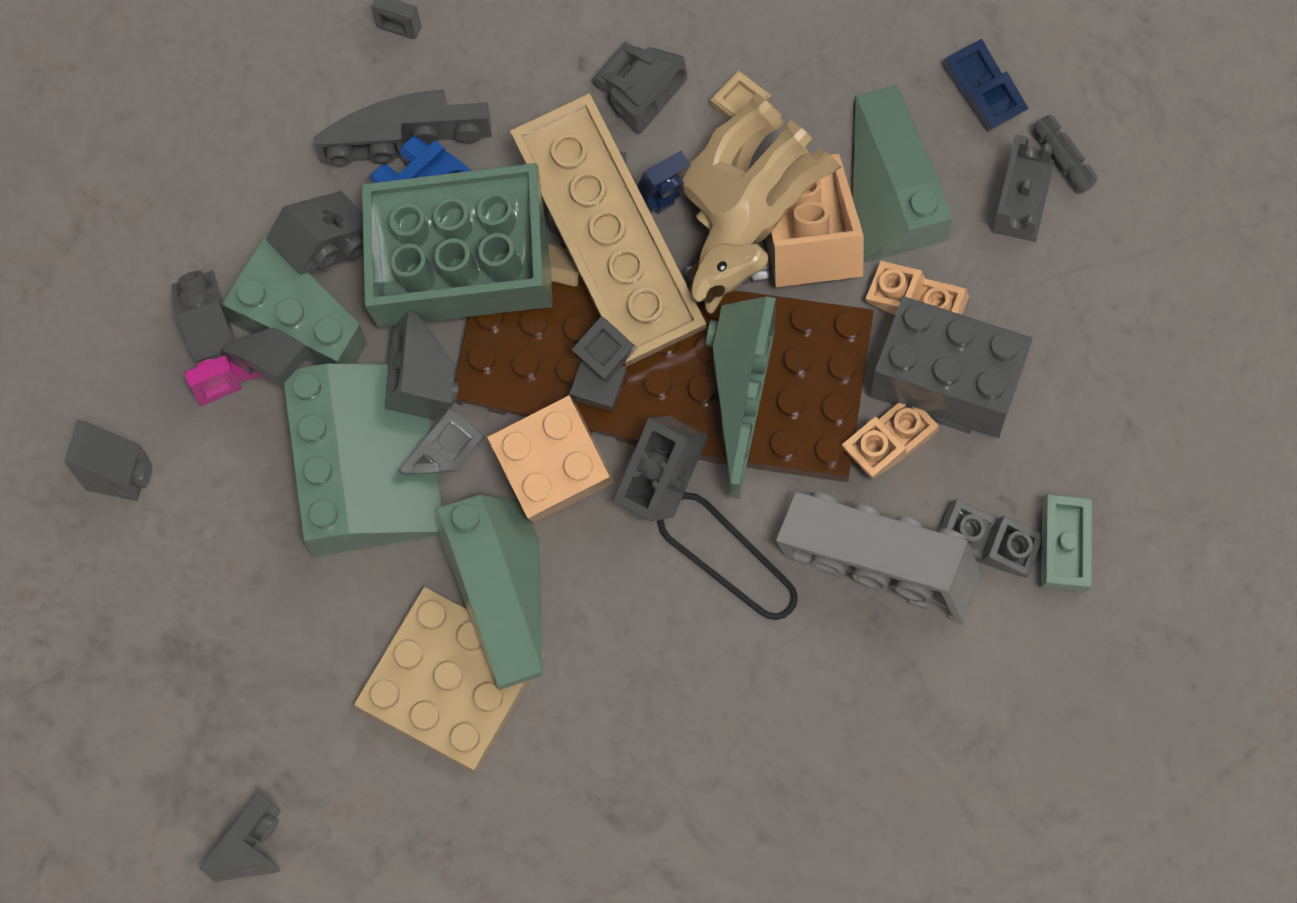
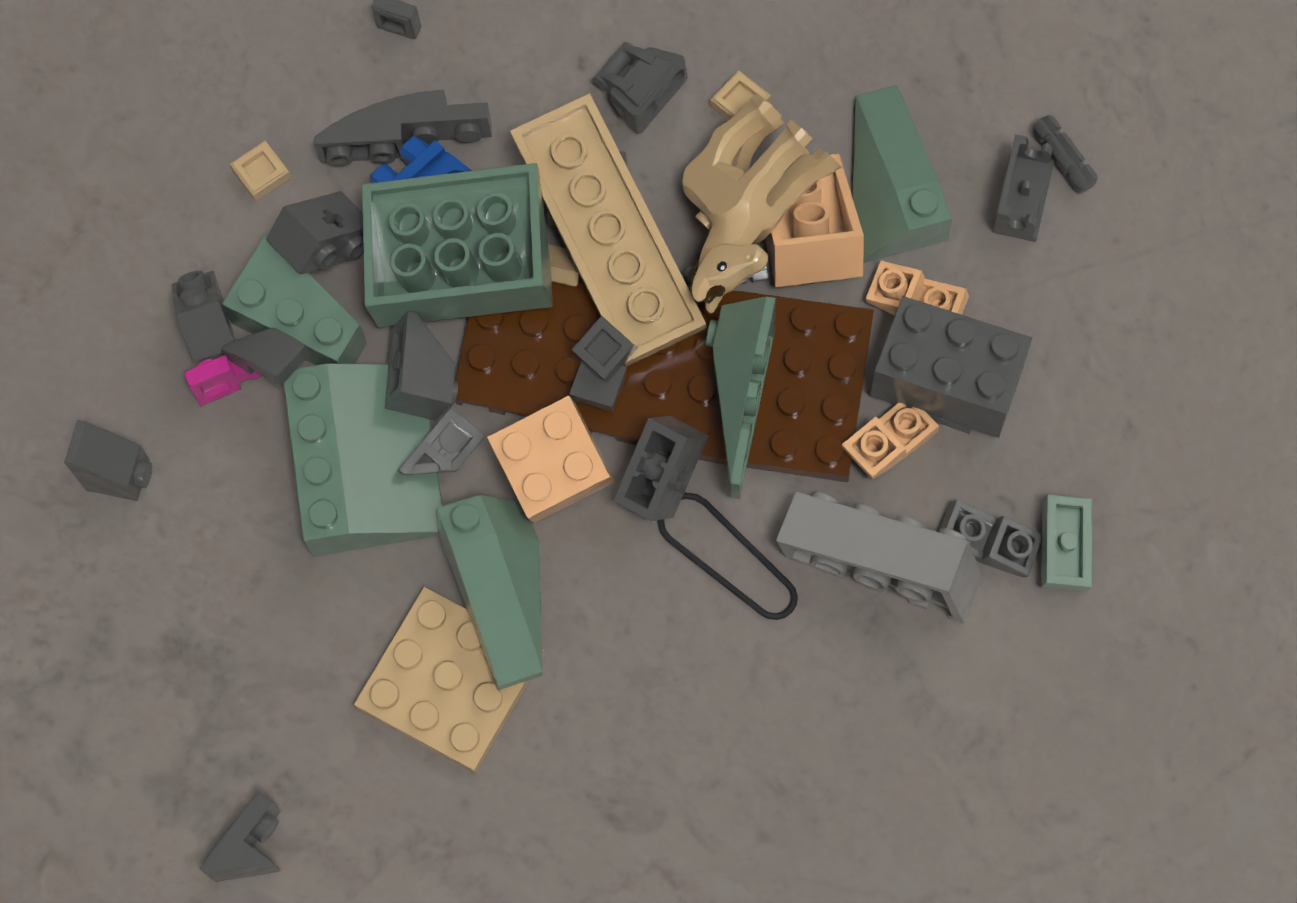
dark blue plate [637,151,691,214] -> none
dark blue slope [942,39,1029,130] -> none
none -> tan tile [230,141,291,201]

